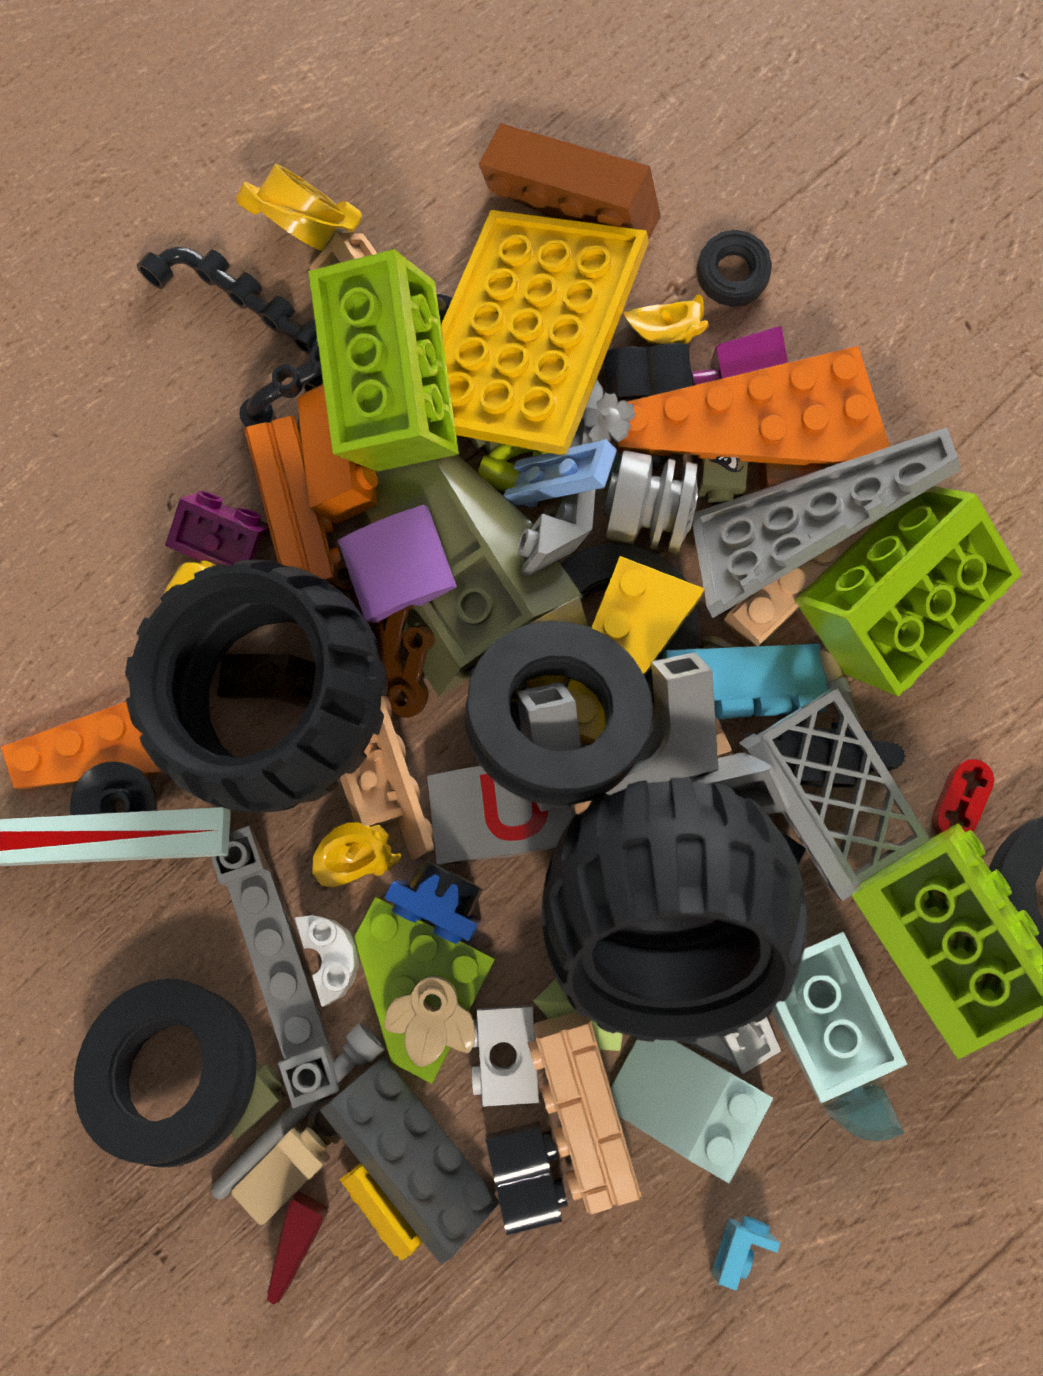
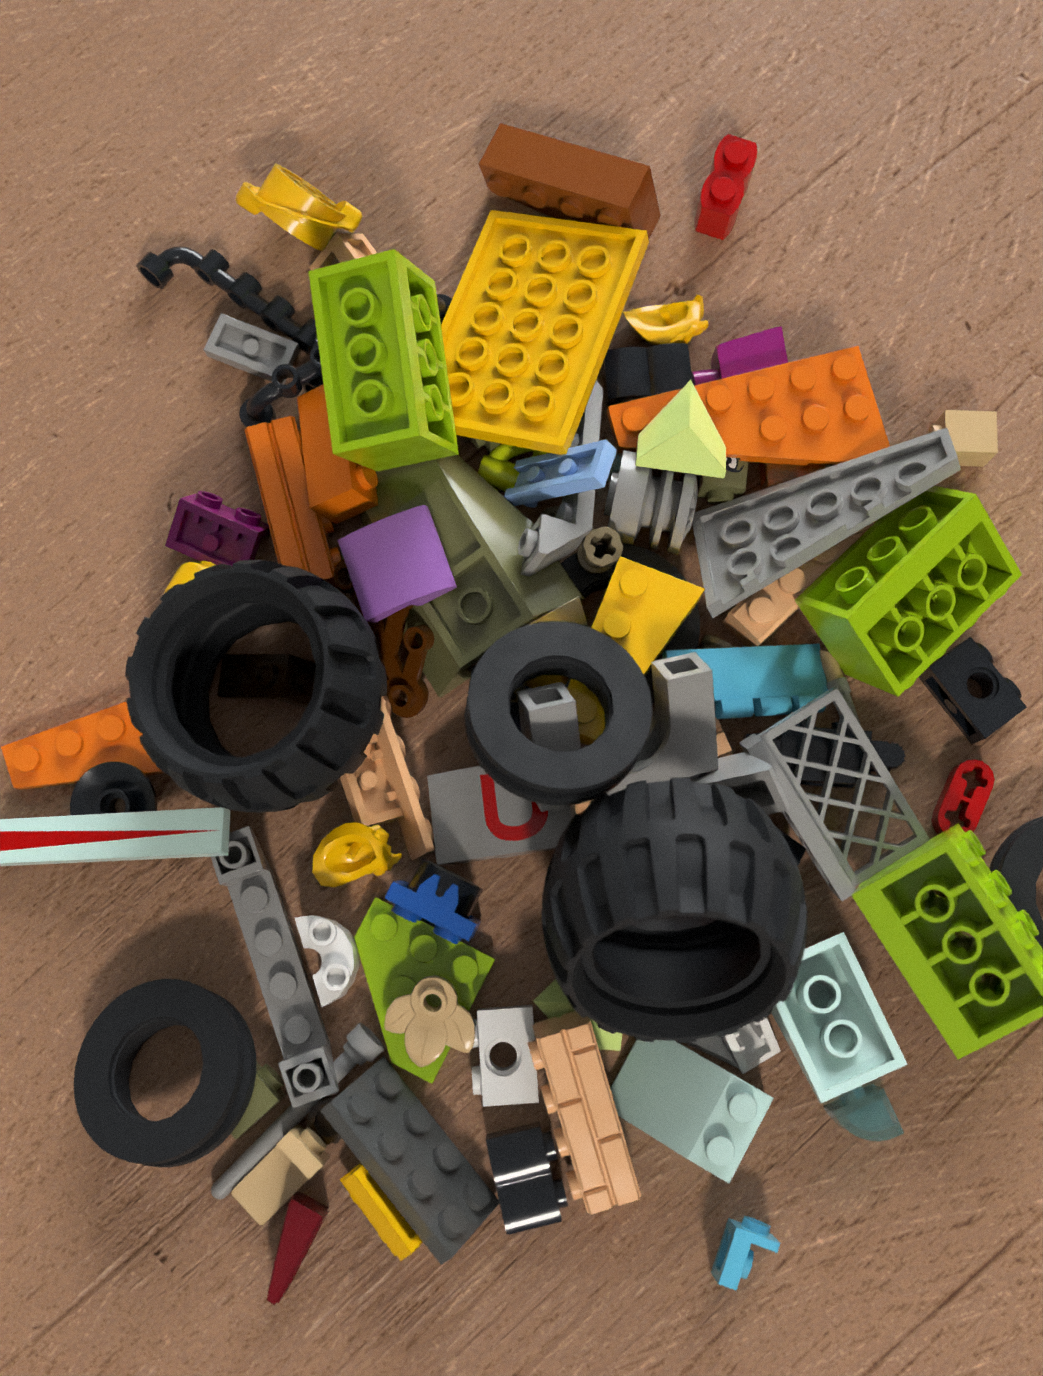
light grey plant [582,393,636,442] -> none
black tyre [696,230,772,307] -> none
none -> light grey plate [204,313,300,385]
none -> dark tan bush [576,526,623,574]
none -> yellowish green slope [635,380,726,478]
none -> red brick [694,134,757,240]
none -> black brick [919,637,1027,745]
none -> tan brick [928,410,998,467]

